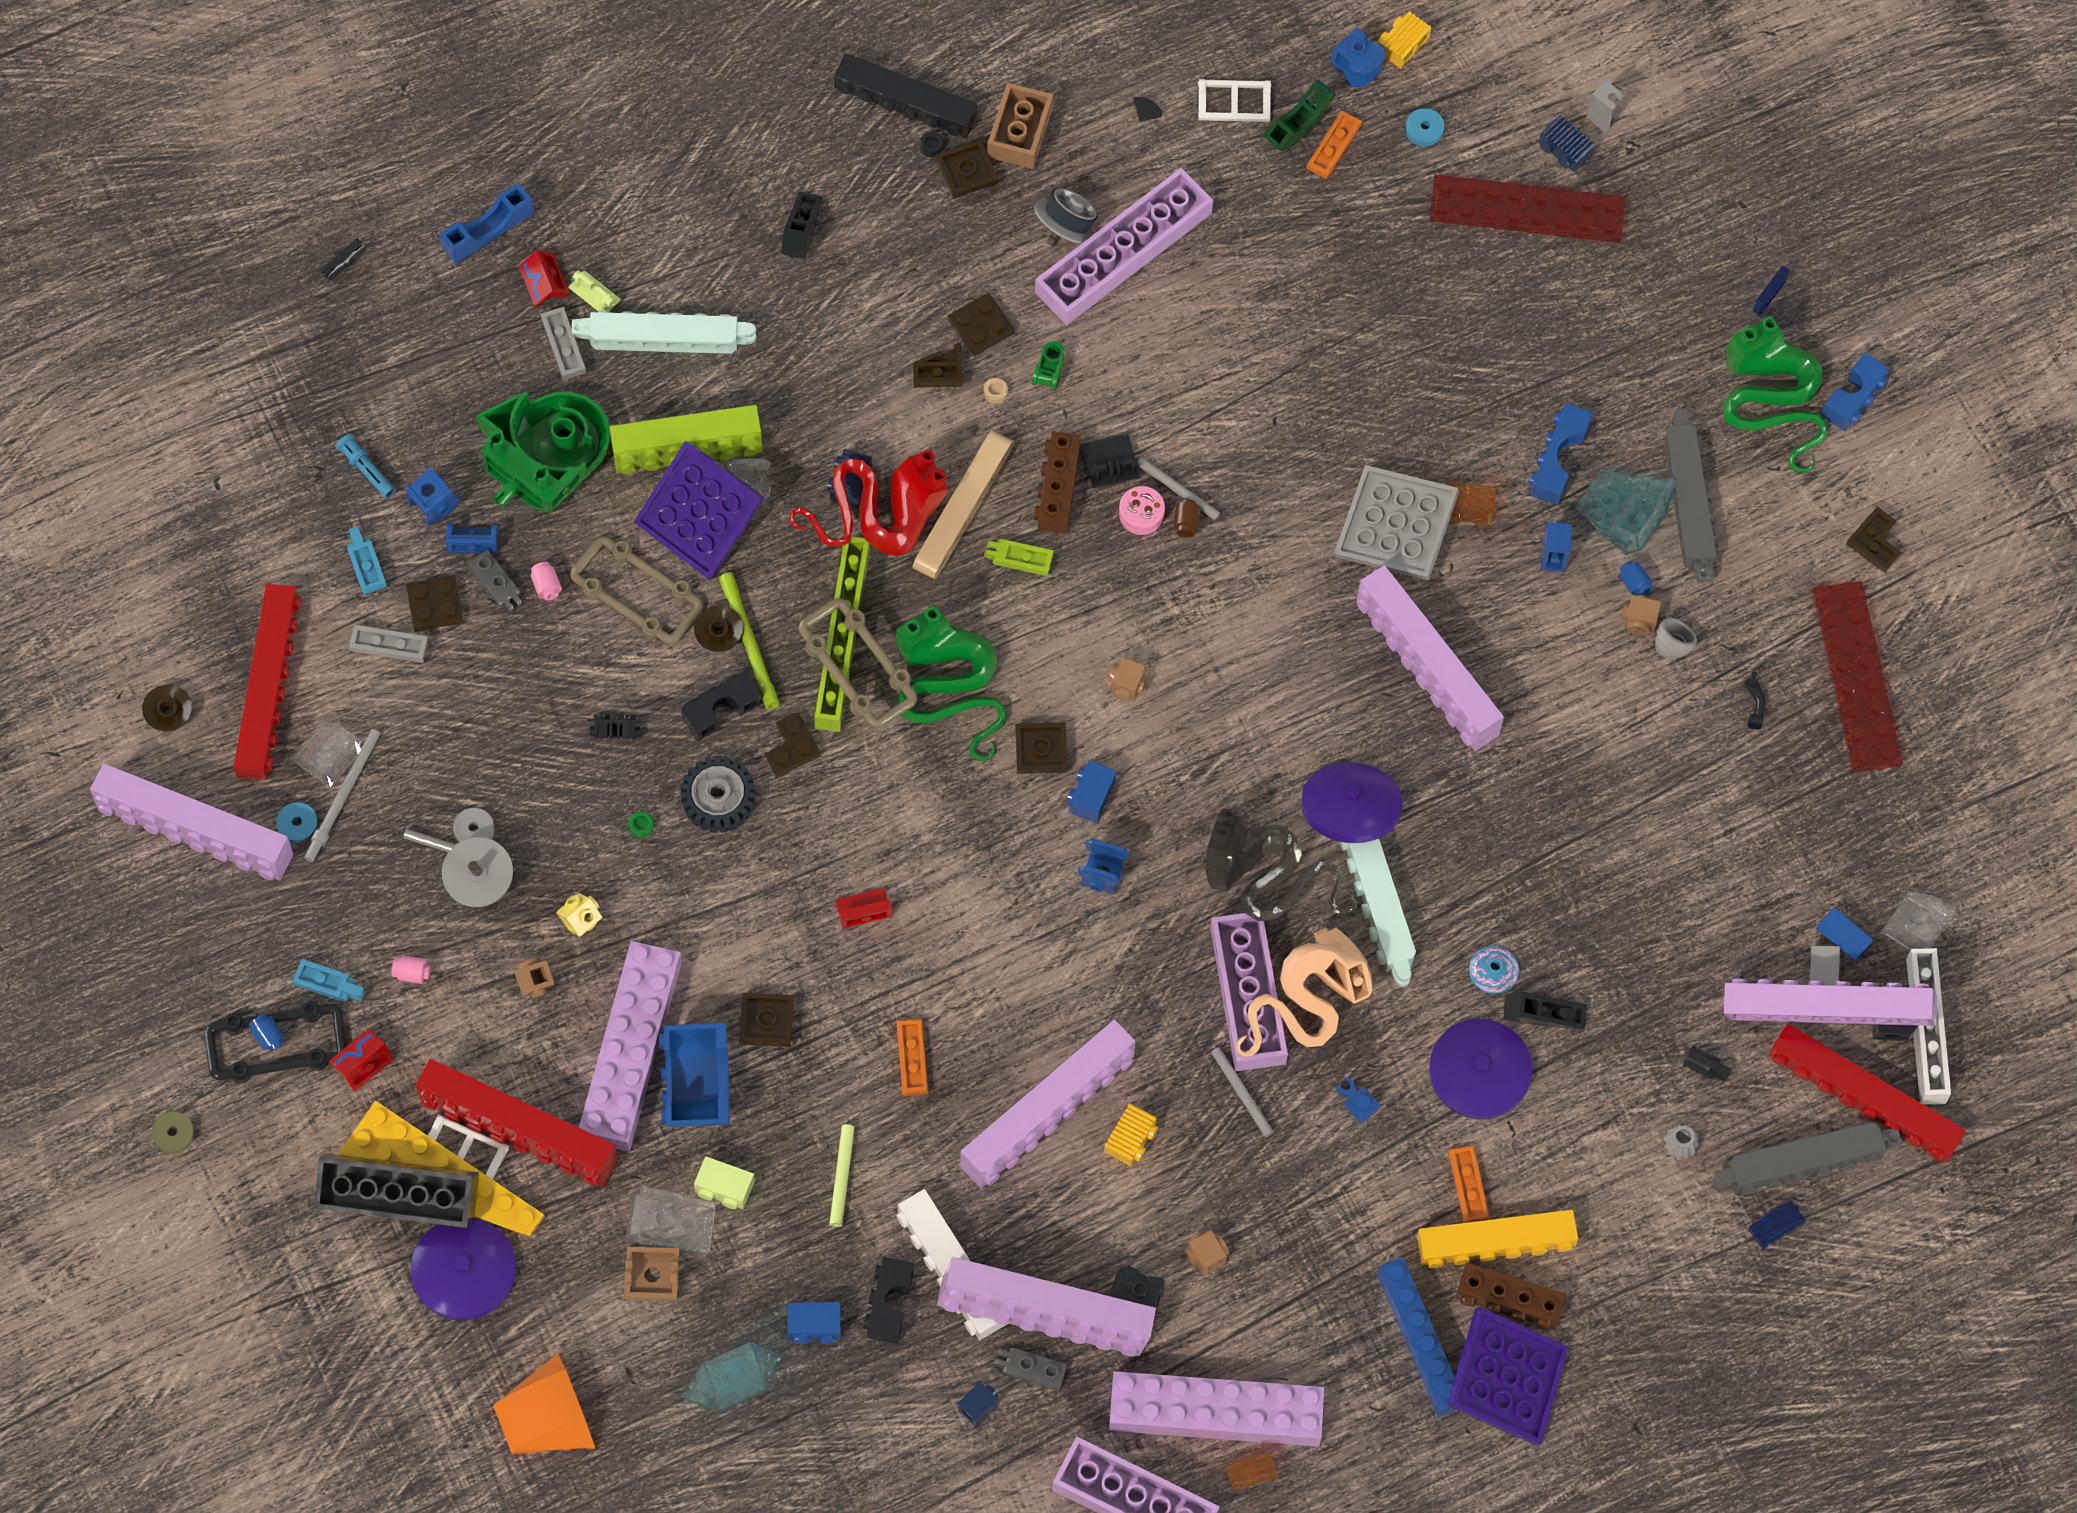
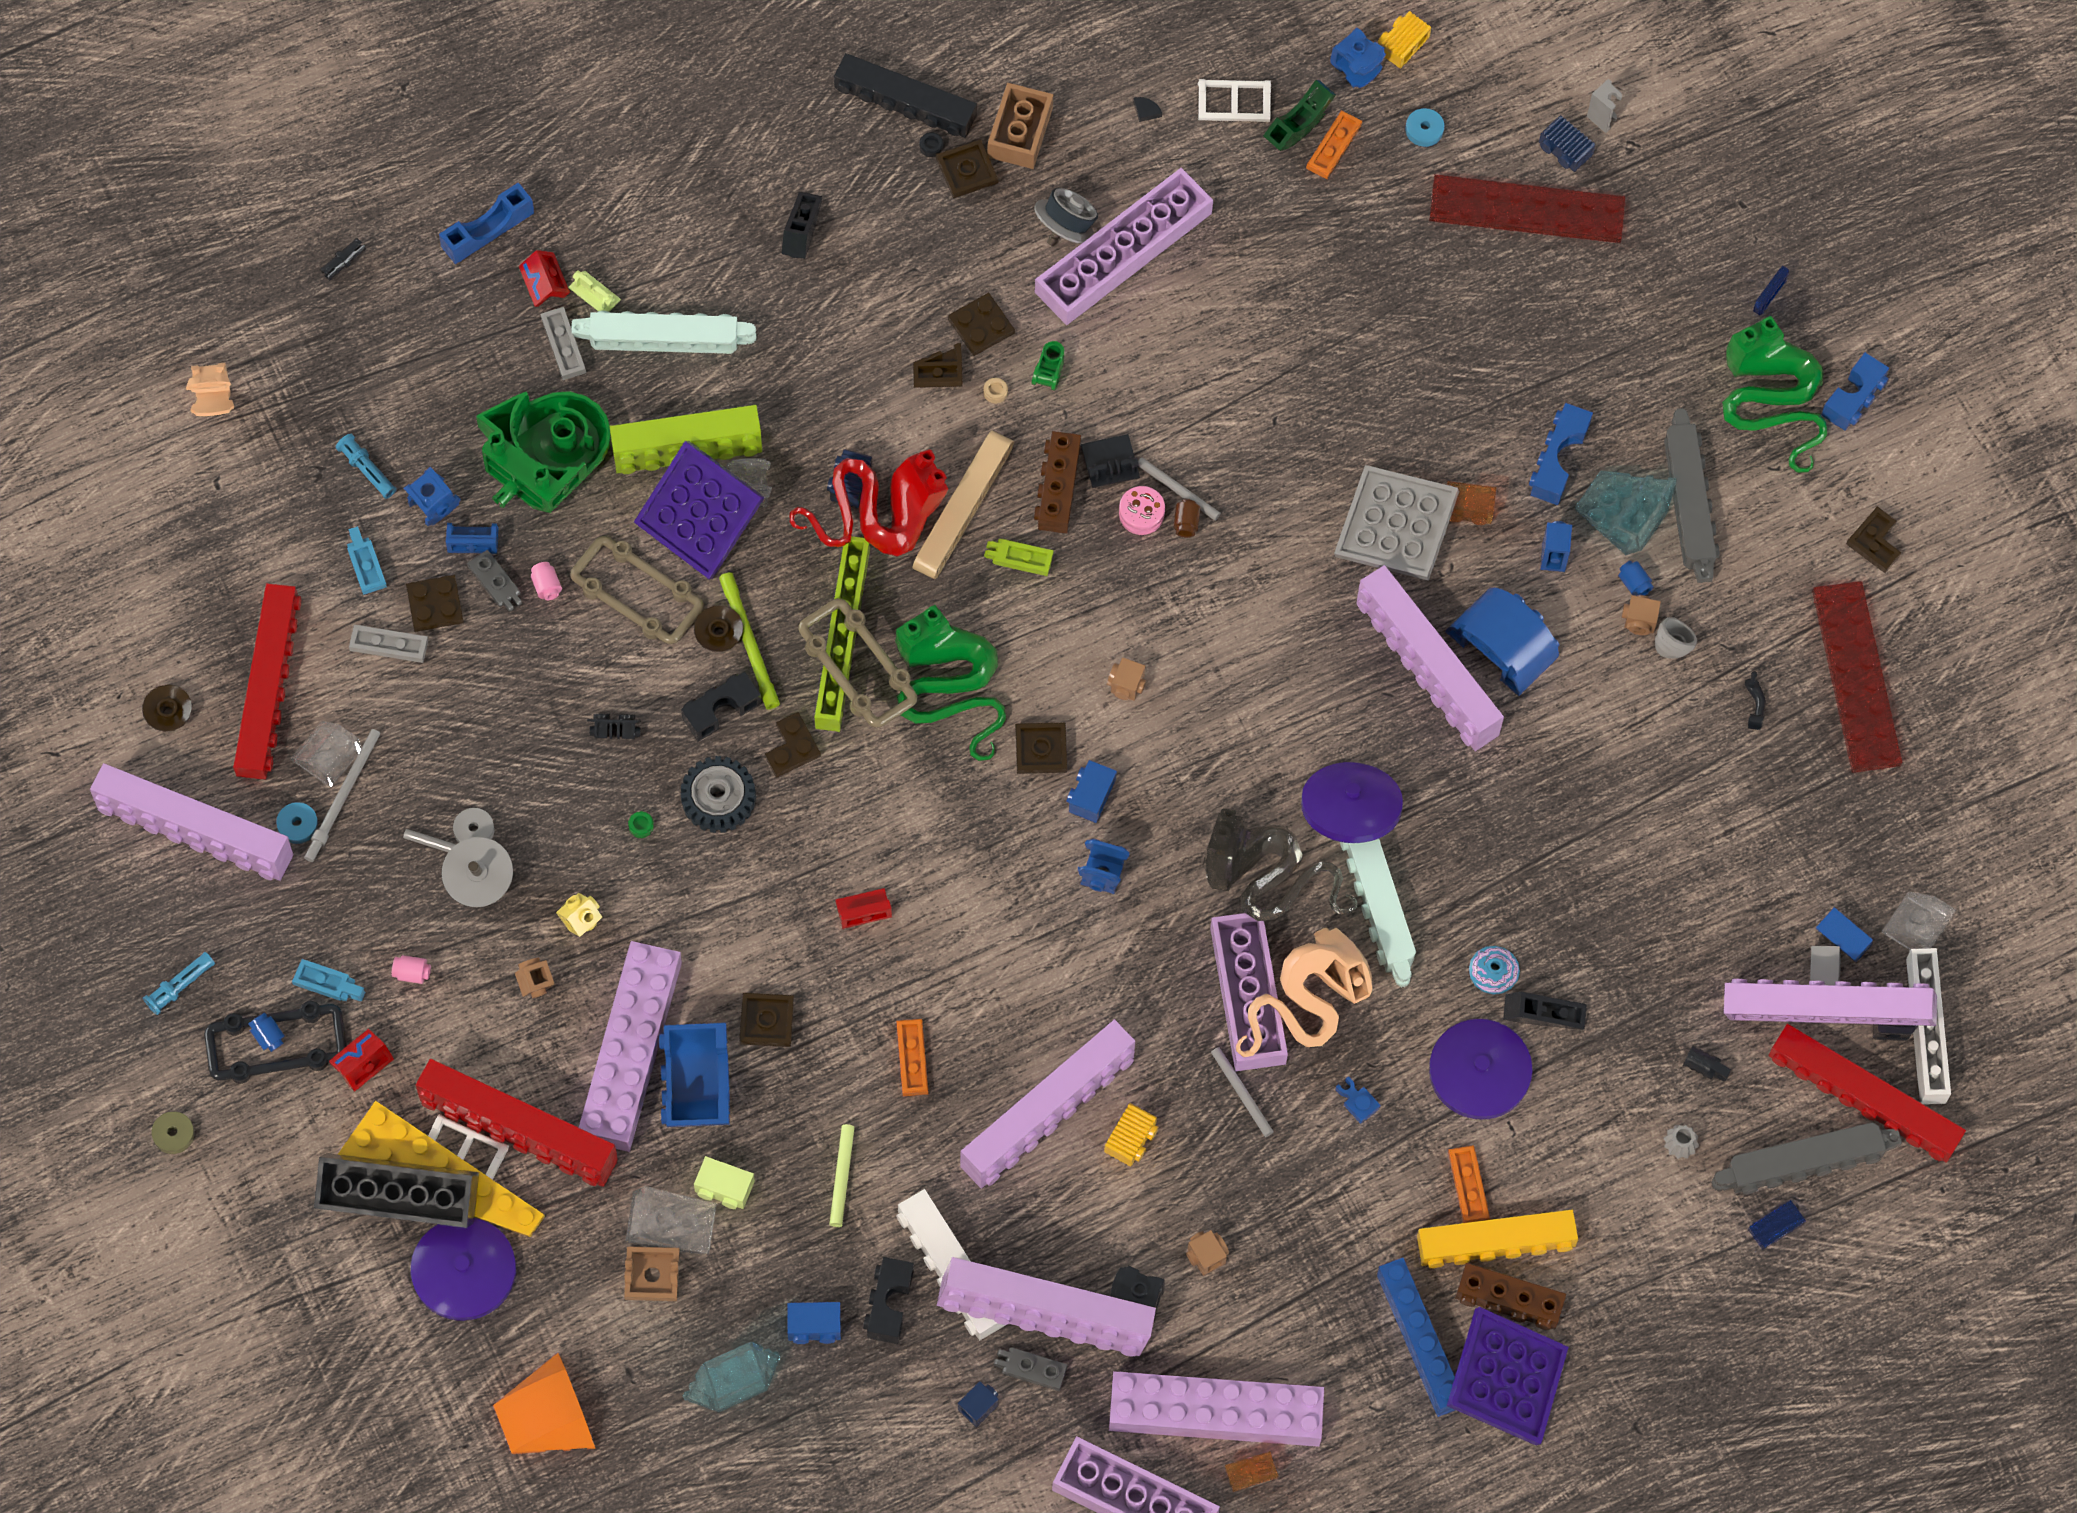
none -> dark azure pin [143,952,215,1015]
none -> light nougat piece [186,362,234,416]
none -> blue cylinder [1445,587,1560,696]

